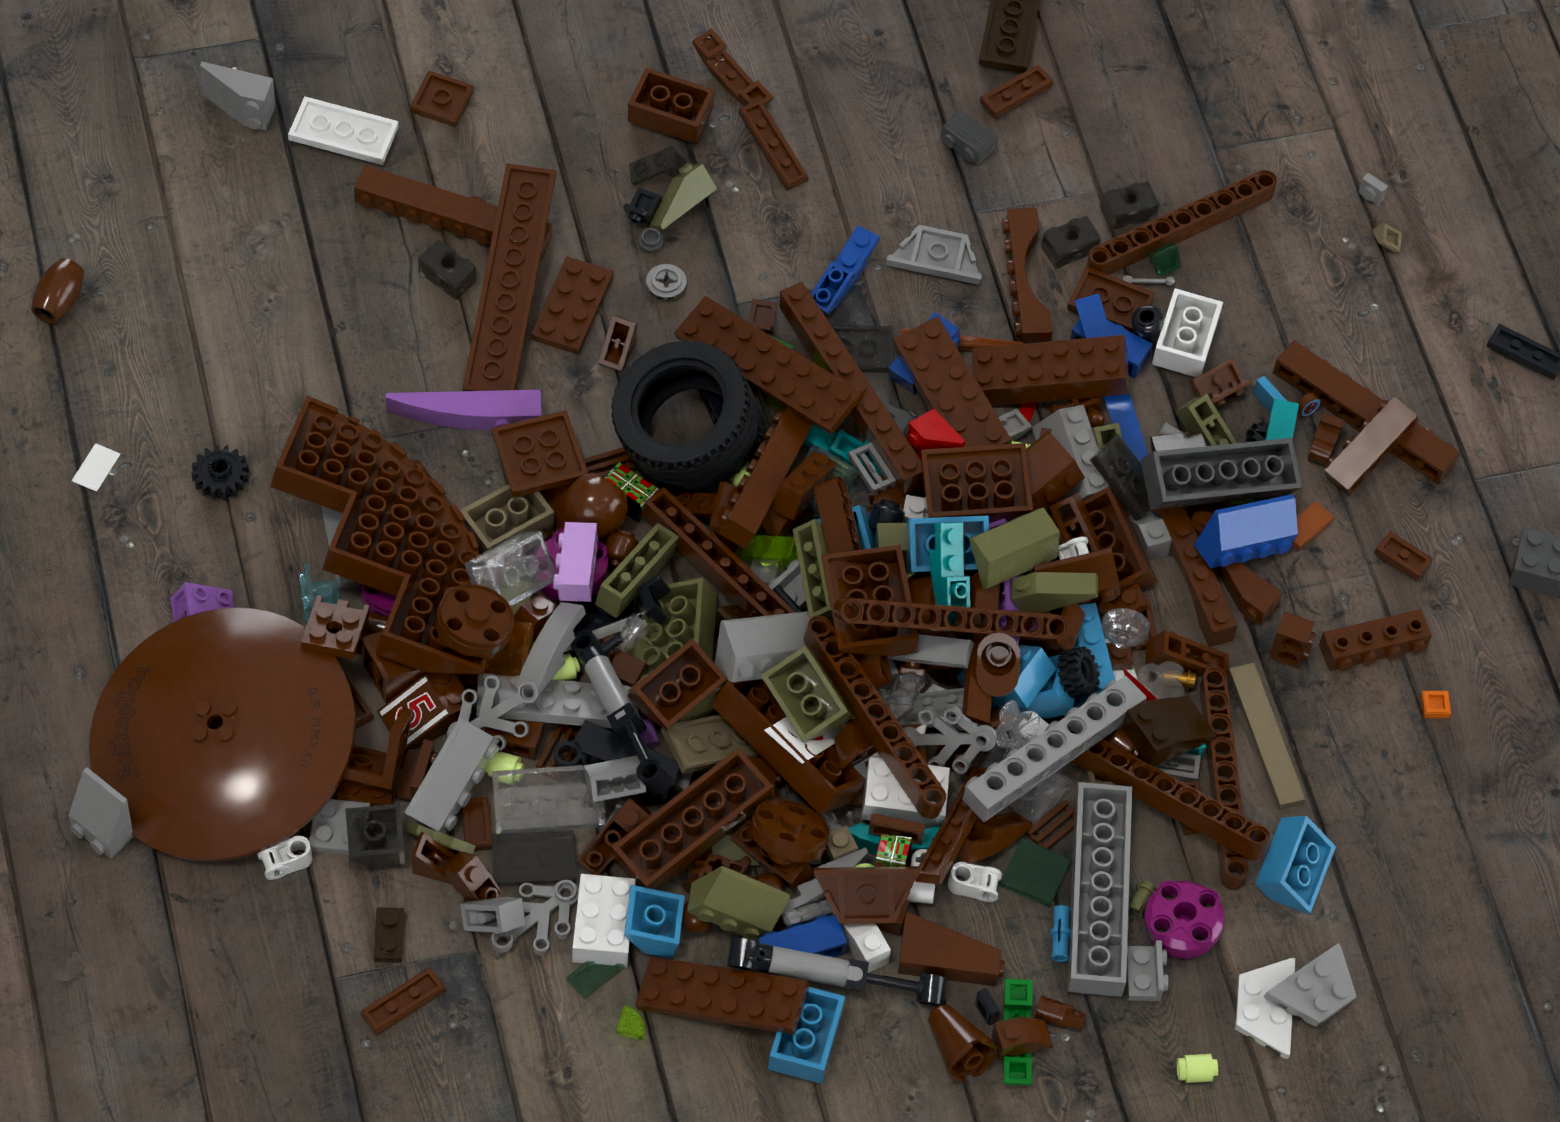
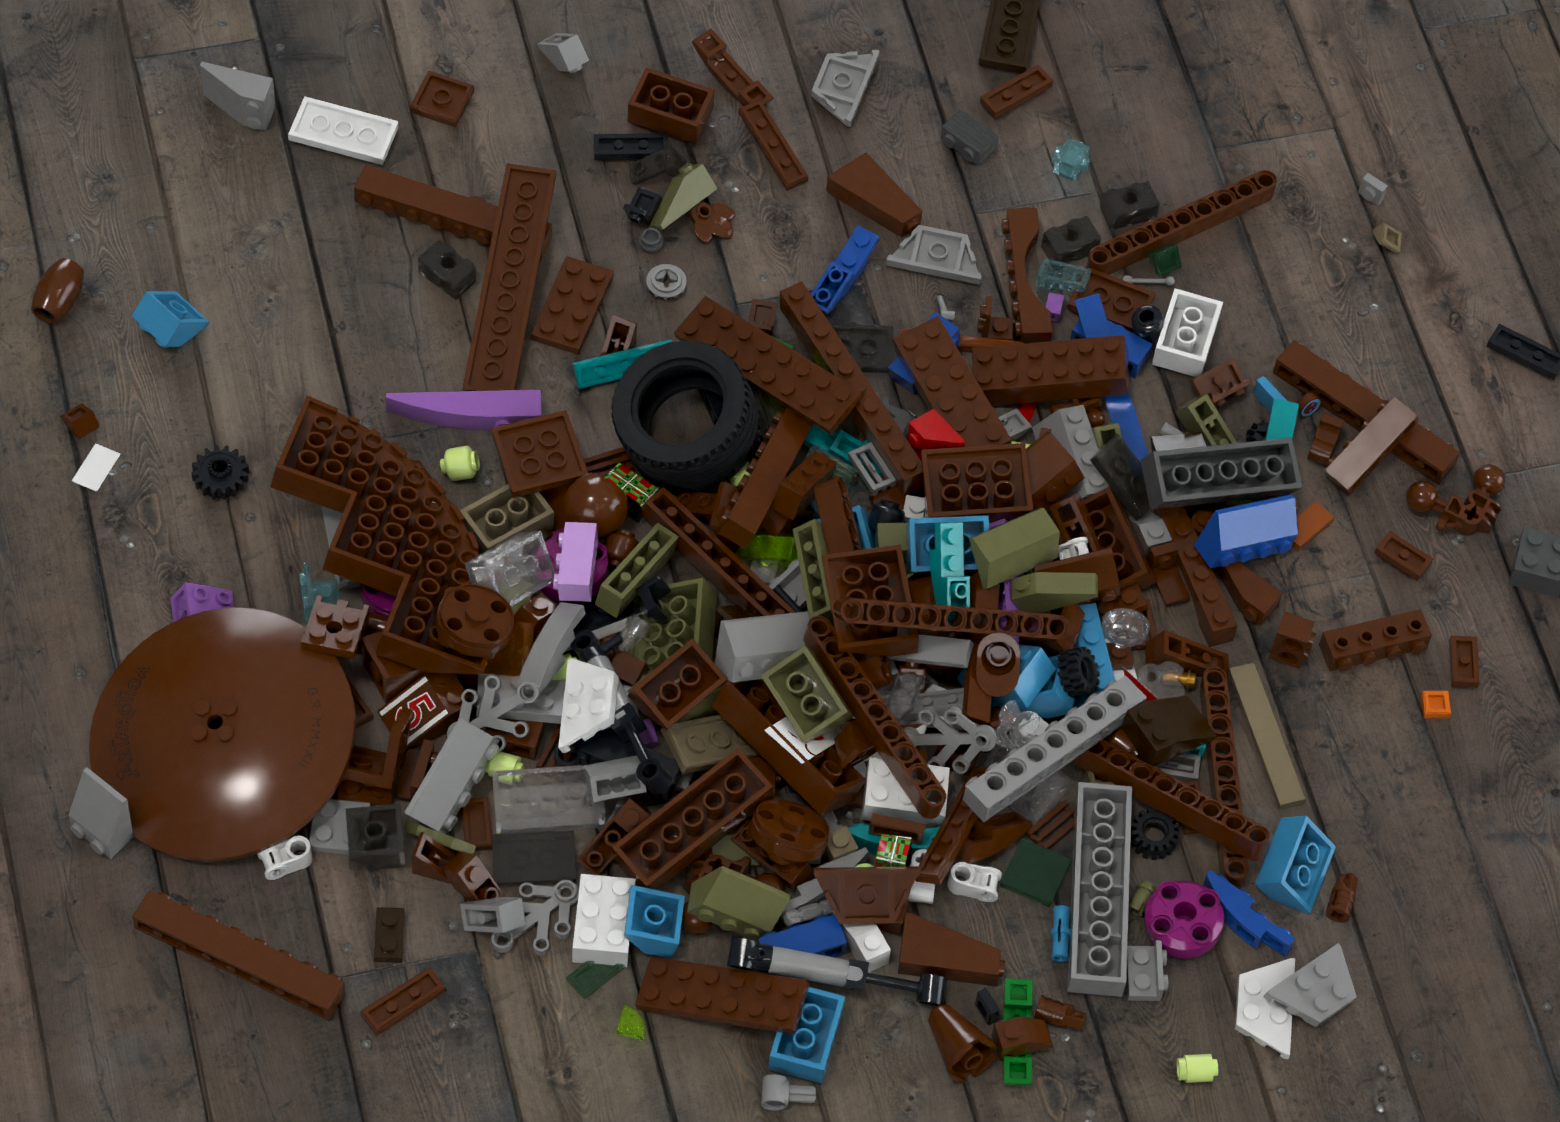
none -> reddish brown slope [60,404,99,439]
none -> dark azure slope [132,291,210,348]
none -> reddish brown brick [132,890,345,1021]
none -> yellowish green head [440,446,480,481]
none -> light grey slope [537,33,589,73]
none -> white wing [558,658,619,753]
none -> teal tile [573,339,672,389]
none -> black plate [594,133,669,160]
none -> reddish brown plate [690,202,735,244]
none -> light grey axle [761,1074,816,1111]
none -> light grey wing [811,50,880,127]
none -> reddish brown slope [826,153,922,237]
none -> light grey hand [937,295,955,324]
none -> reddish brown bracket [977,295,1013,341]
none -> clear light blue slope [1036,258,1092,291]
none -> medium lavender piece [1046,292,1065,323]
none -> clear light blue brick [1051,137,1092,182]
none -> black tyre [1130,807,1180,860]
none -> reddish brown bracket [1148,541,1190,606]
none -> blue slope [1203,870,1295,957]
none -> reddish brown hinge [1326,873,1358,922]
none -> reddish brown piece [1406,464,1505,536]
none -> reddish brown plate [1449,635,1480,688]

